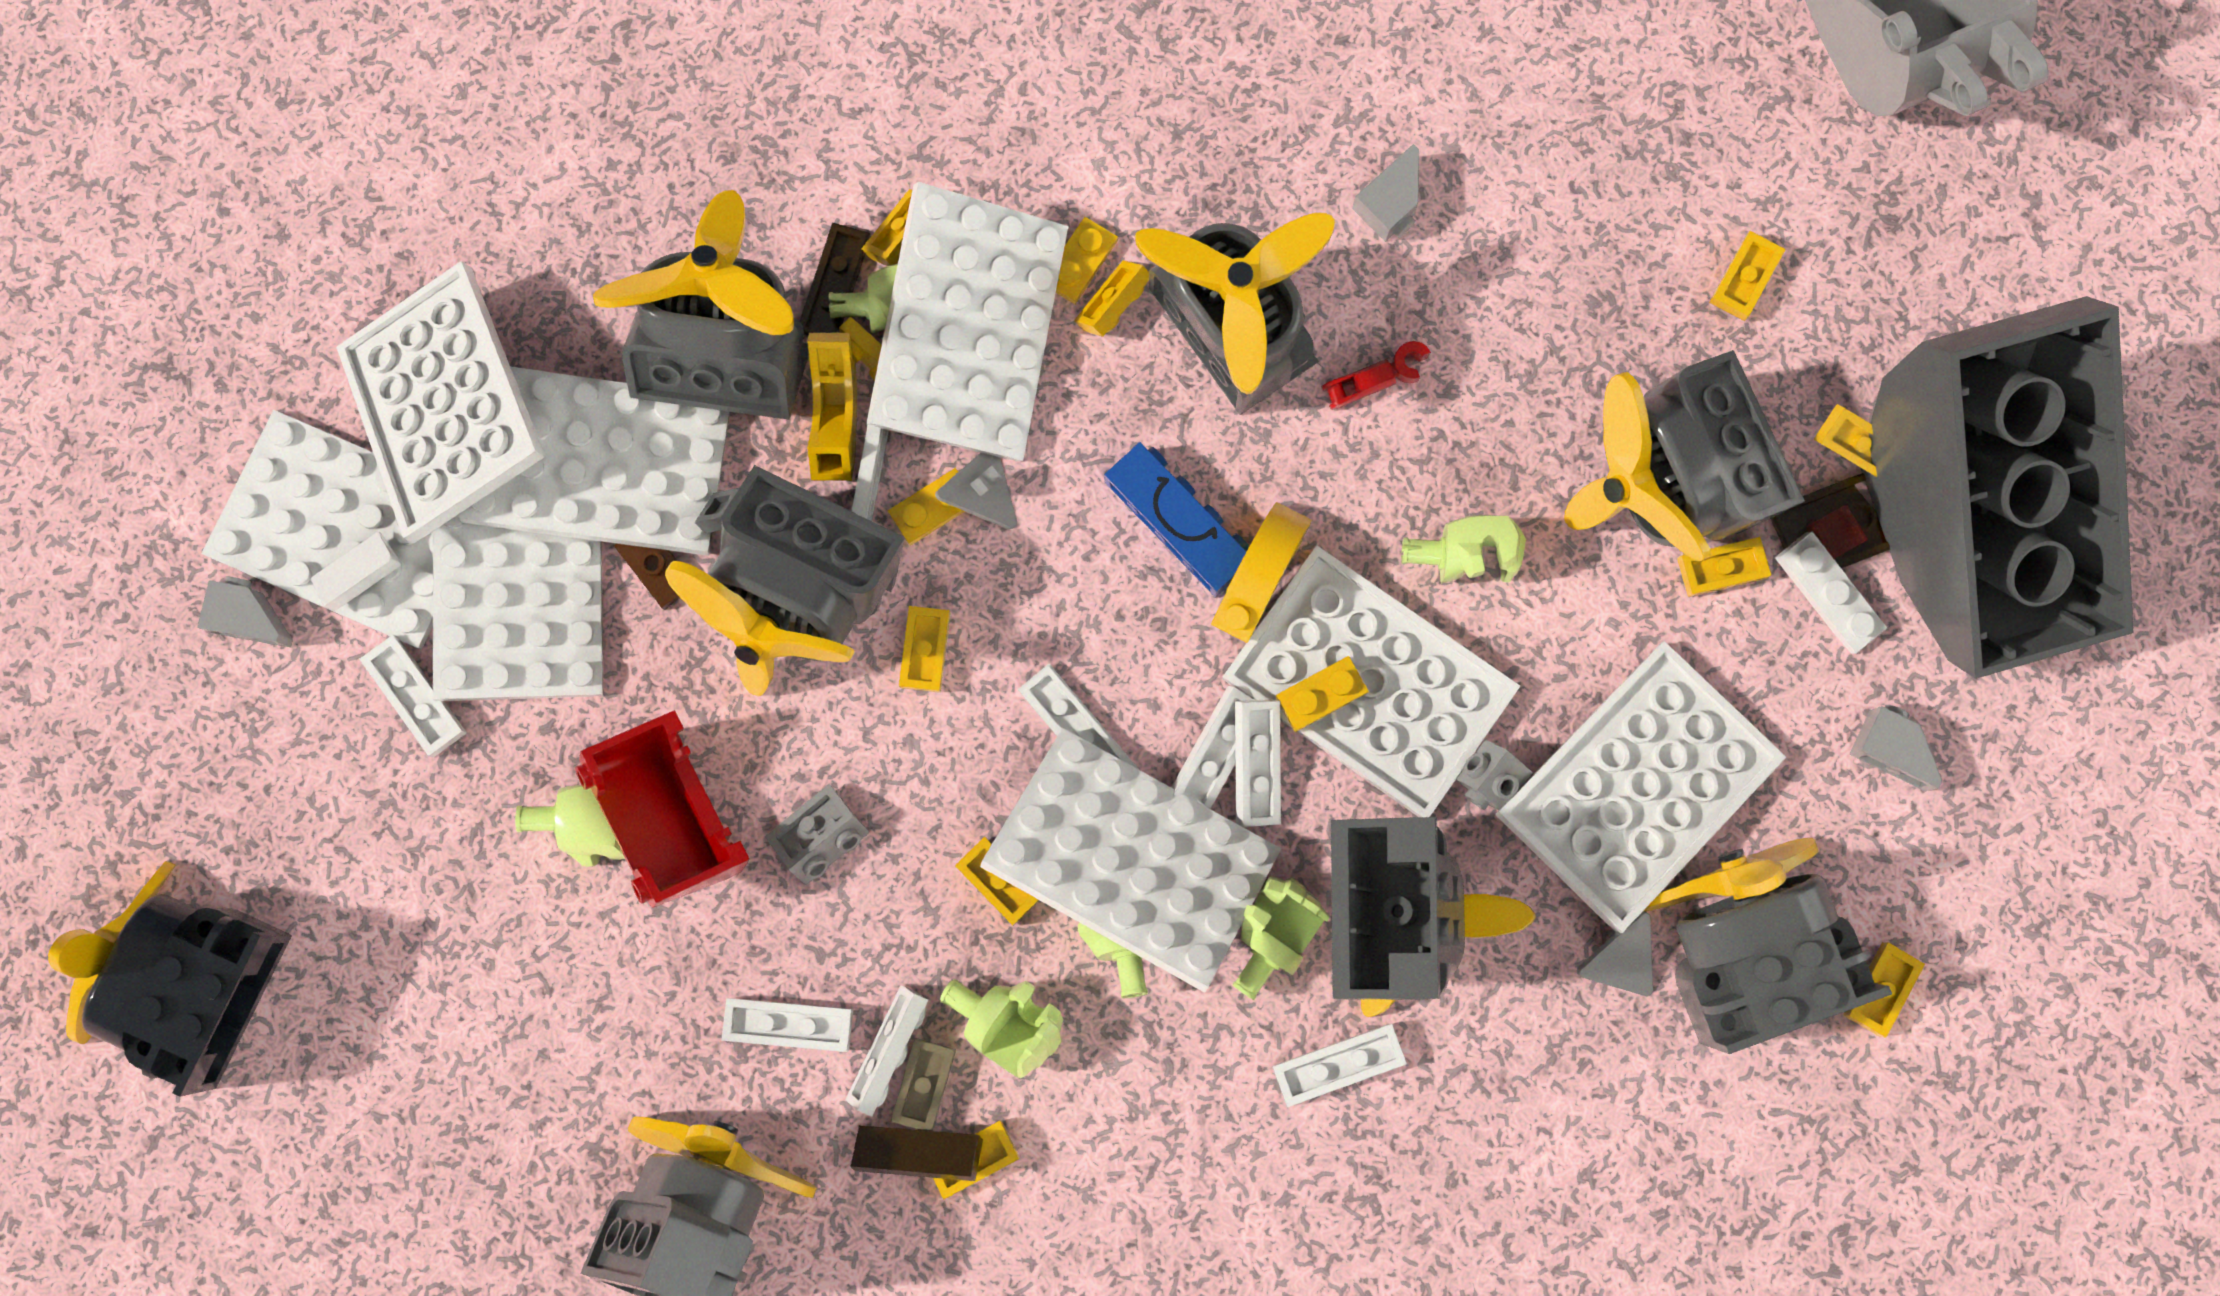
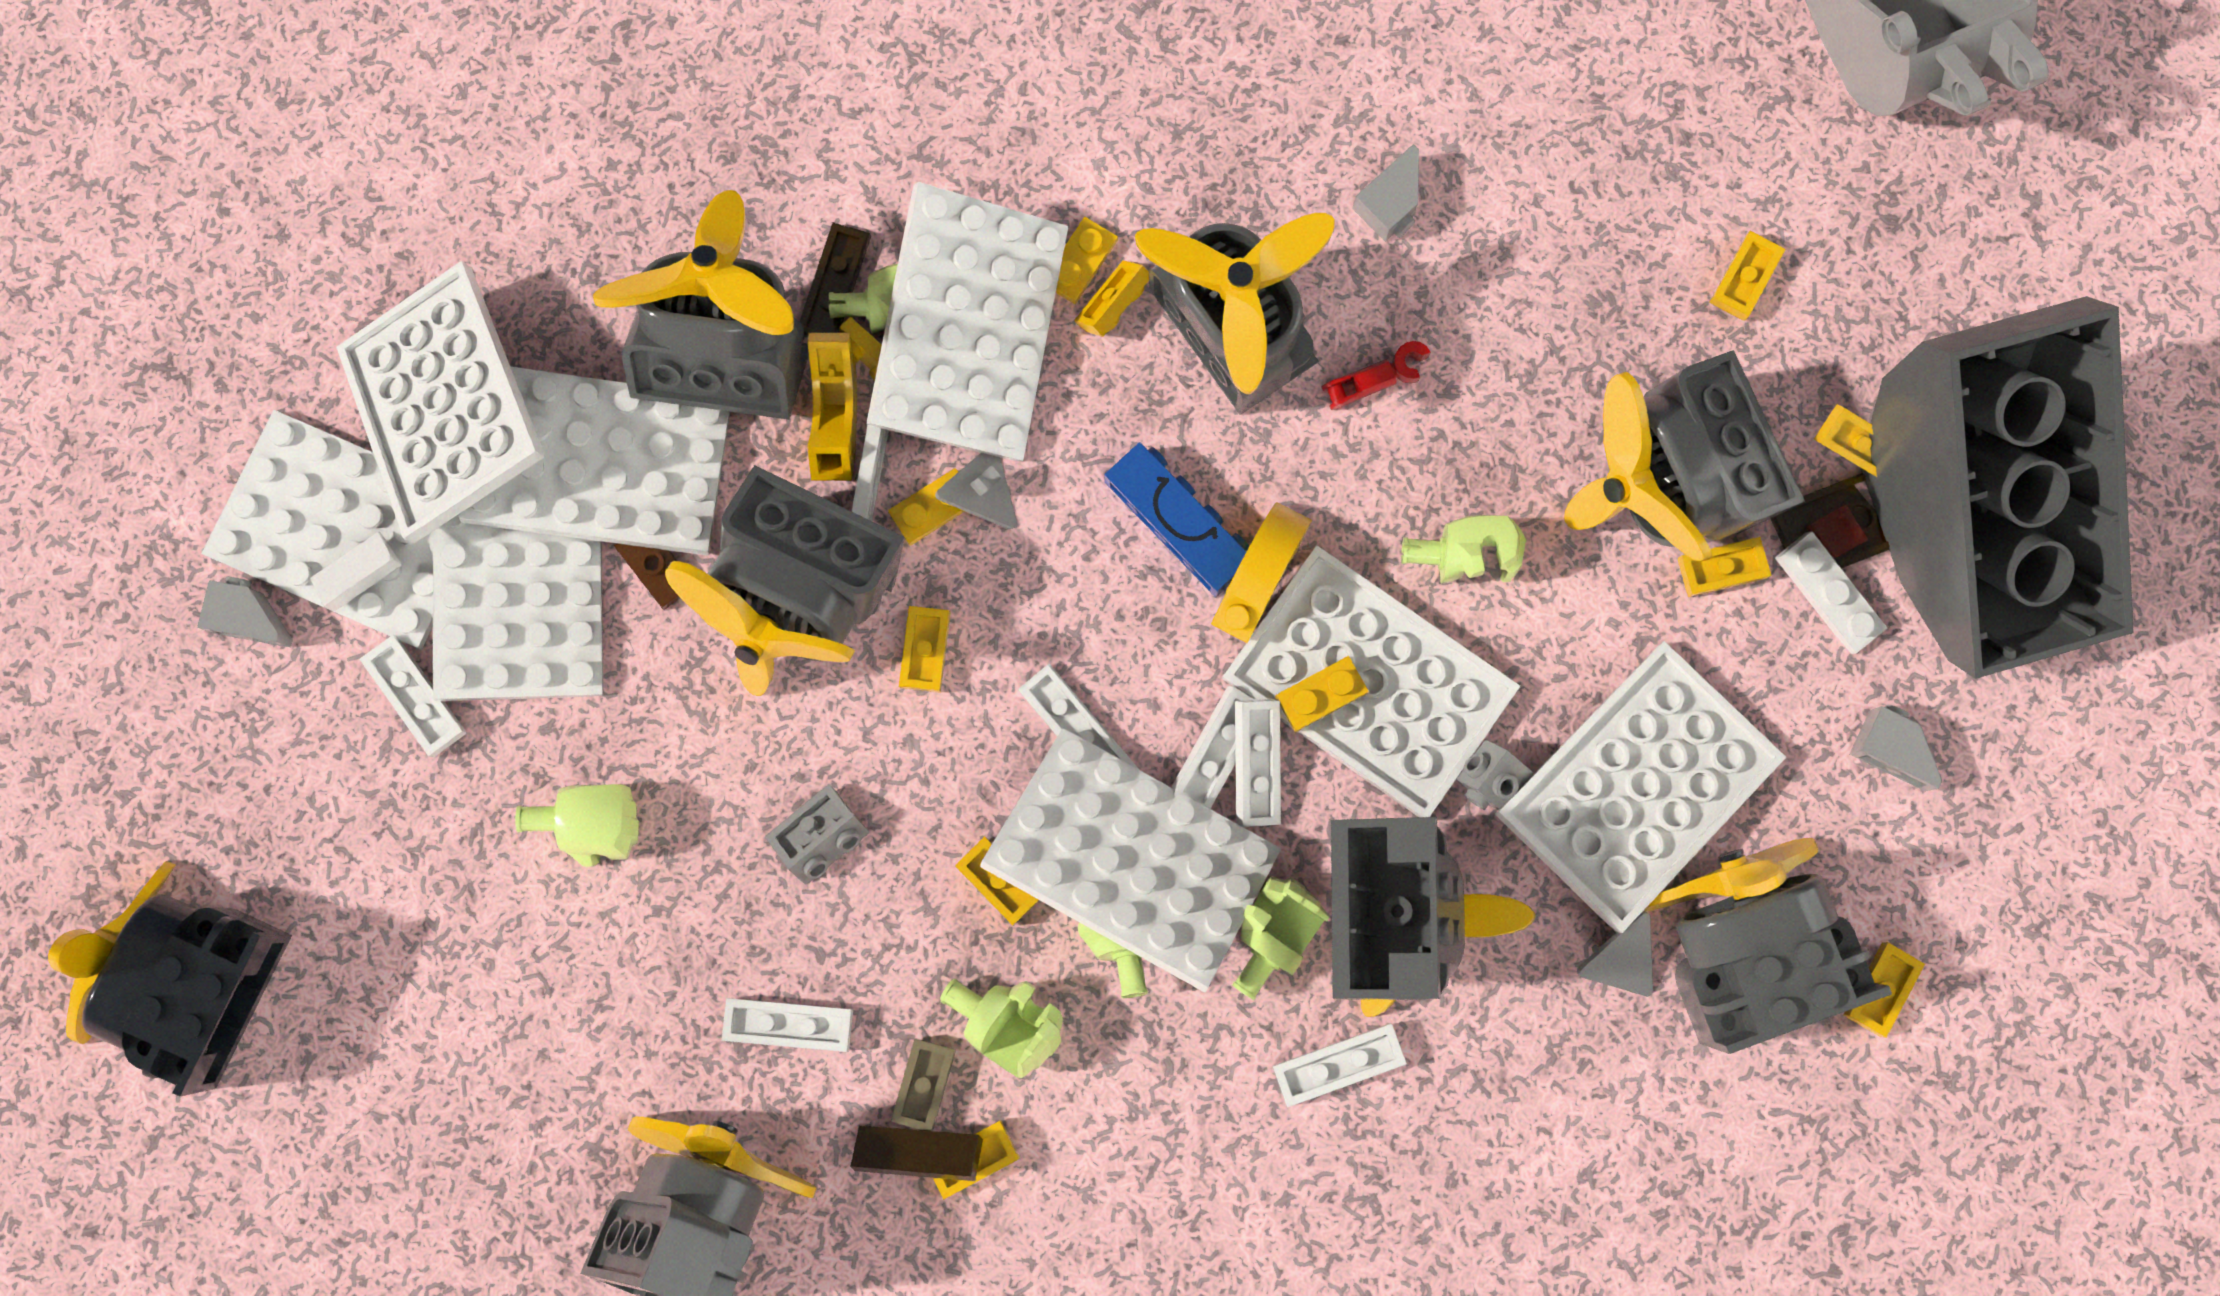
red windscreen [575,710,750,908] -> none
dark grey plate [695,488,739,533] -> none
white plate [845,985,928,1117] -> none
yellow plate [862,189,912,266] -> none

